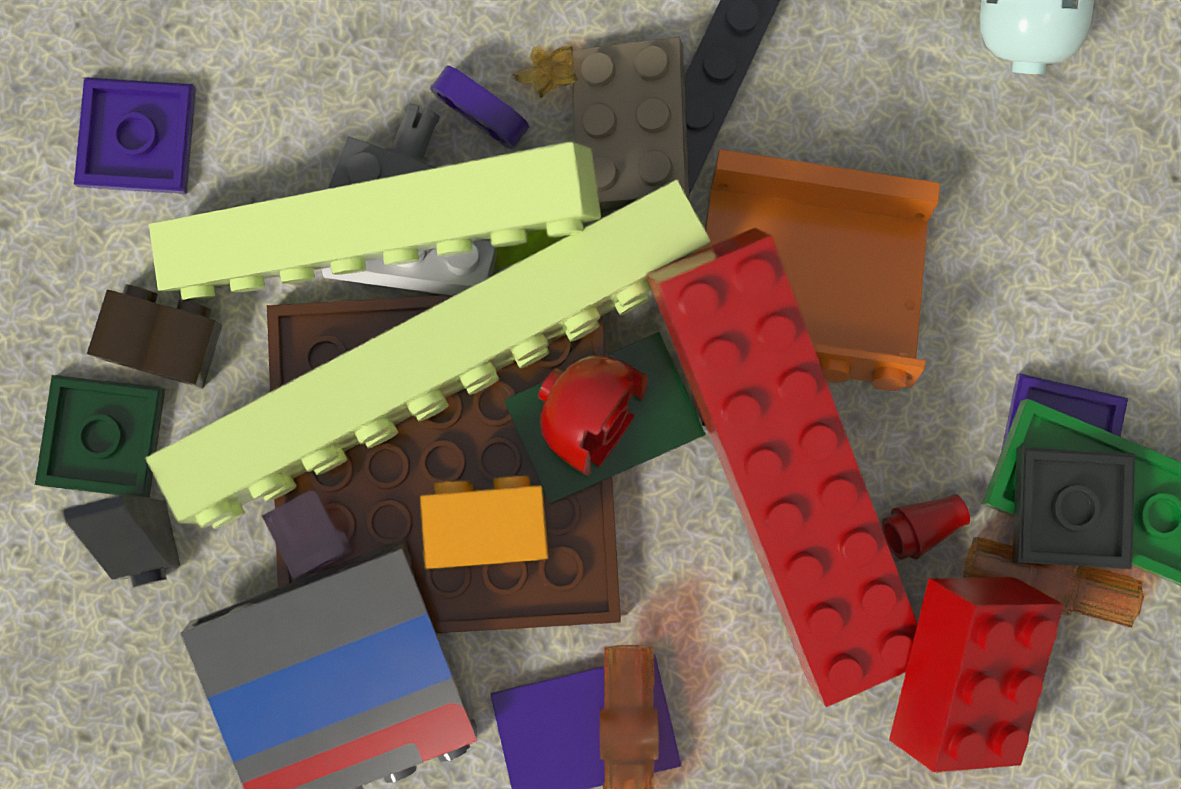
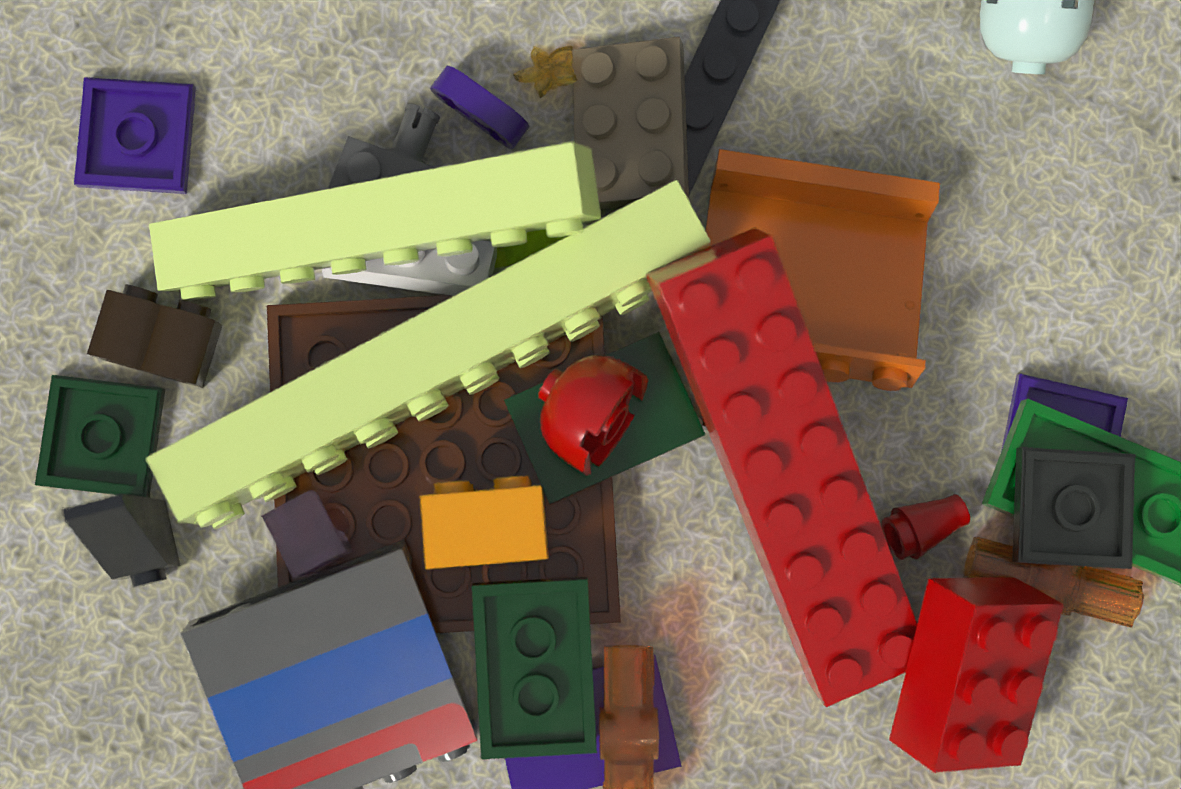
none -> dark green plate [472,577,597,760]

